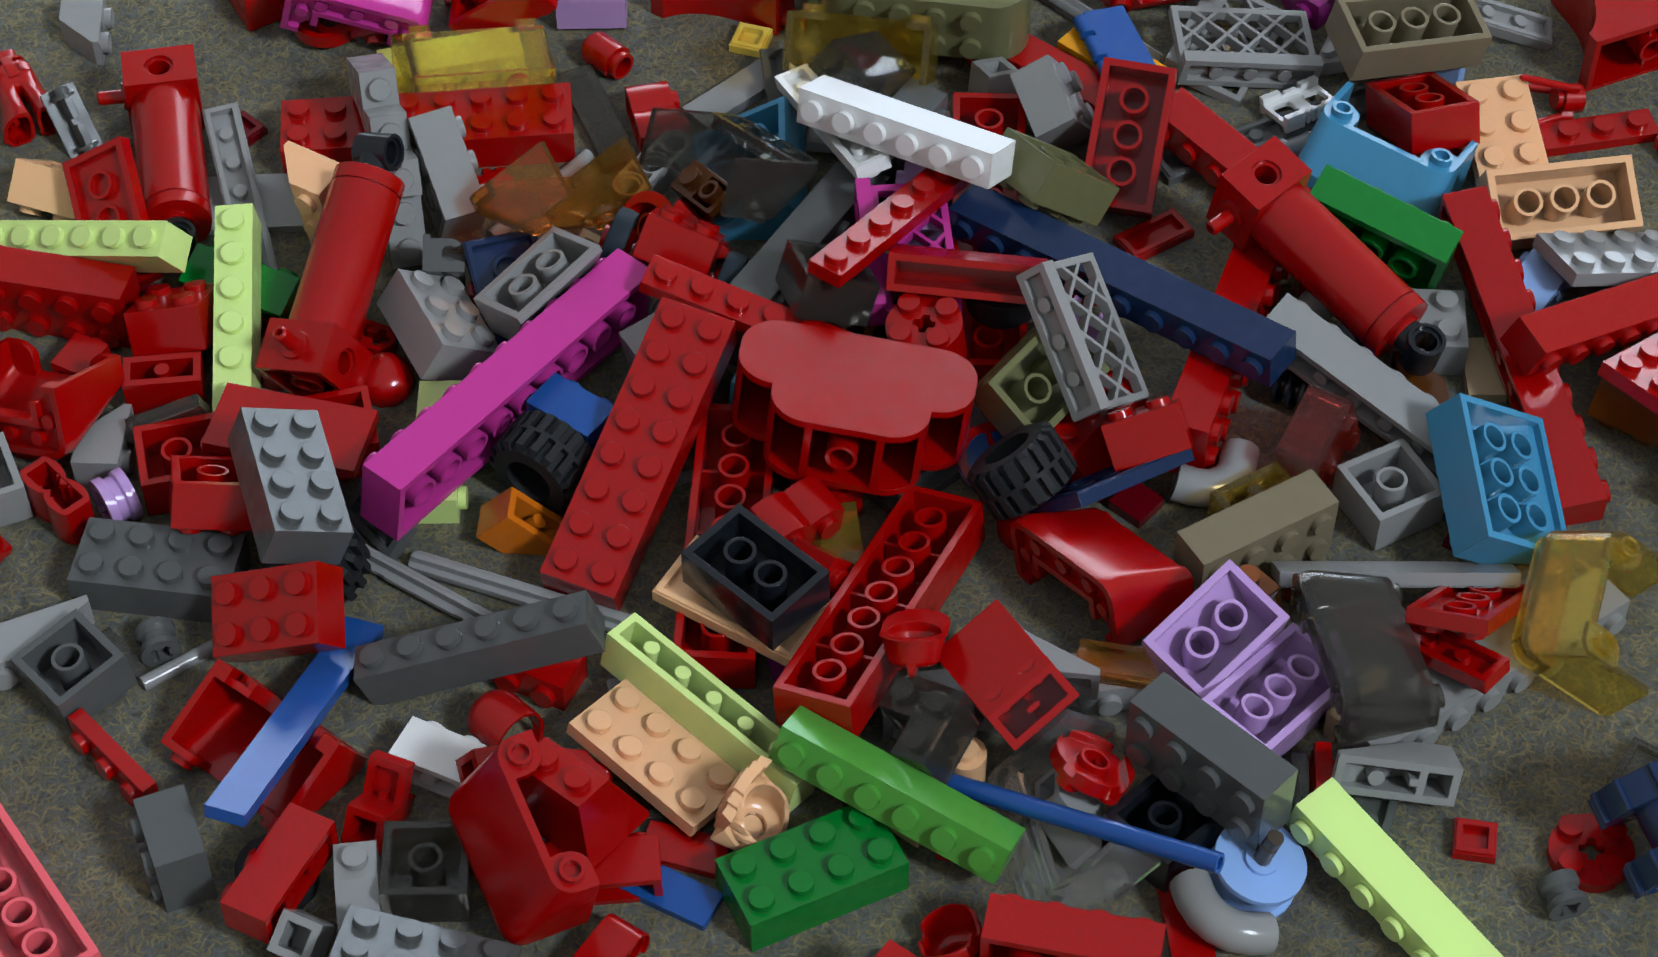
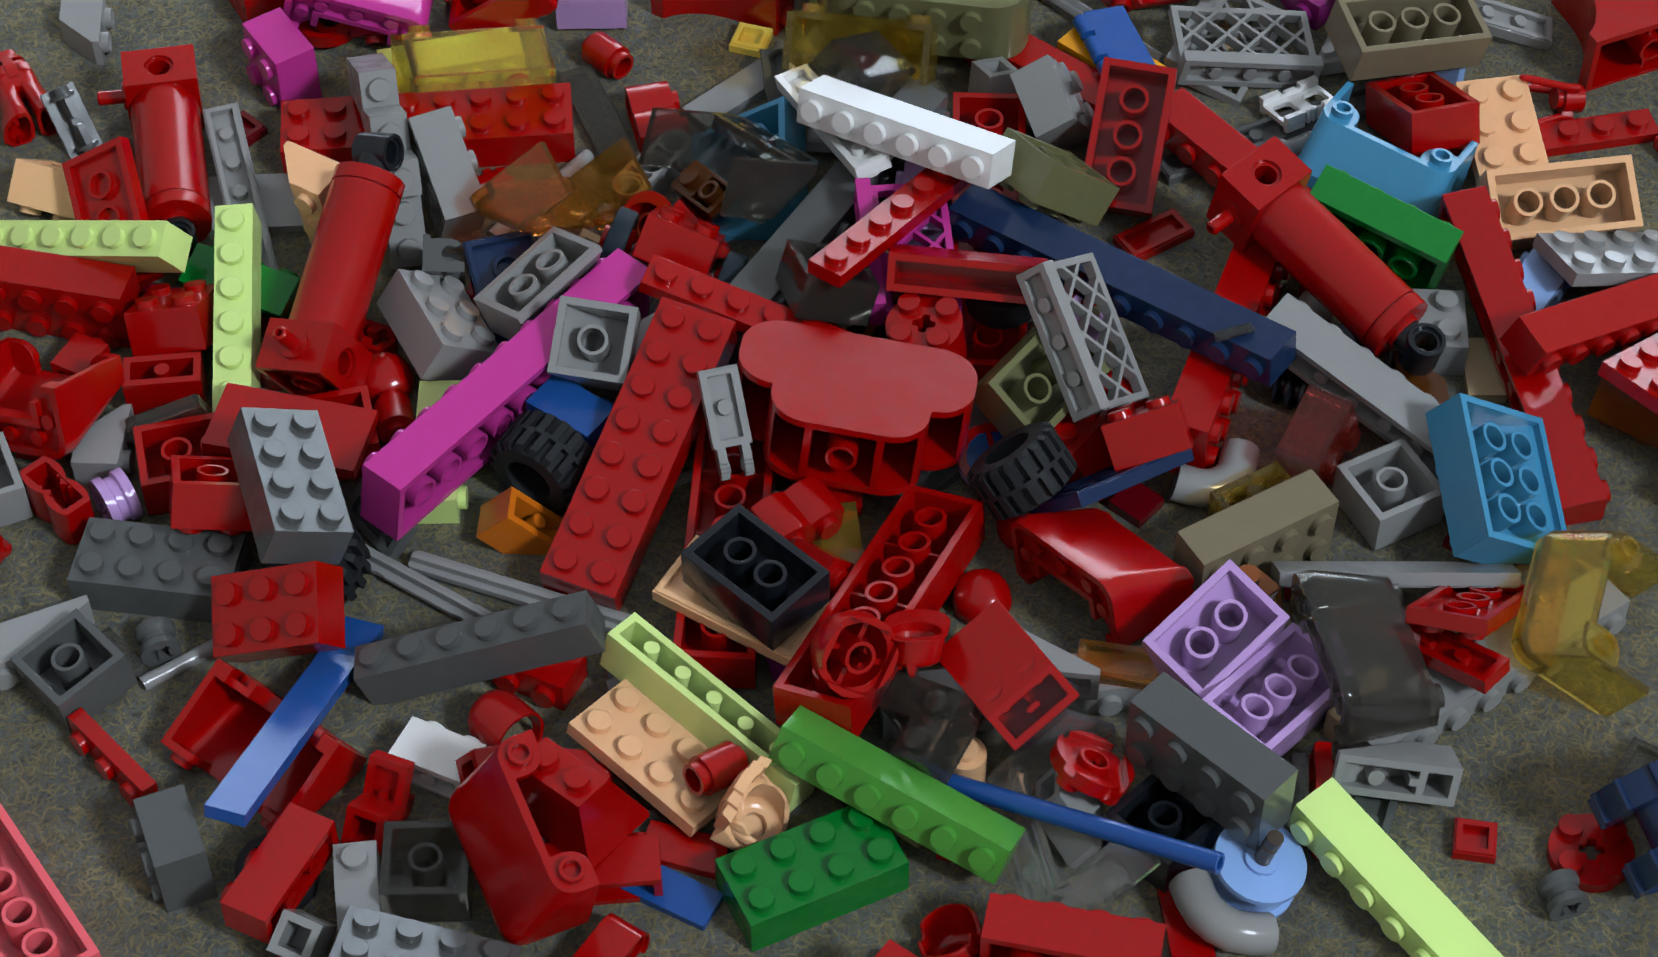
none -> dark pink brick [241,7,322,109]
none -> red brick [373,390,415,444]
none -> light grey slope [547,295,641,391]
none -> red brick [683,740,748,796]
none -> light grey hinge [696,364,755,481]
none -> red cylinder [810,609,899,699]
none -> red hair [950,568,1012,624]
none -> dark grey leg [1214,322,1255,343]

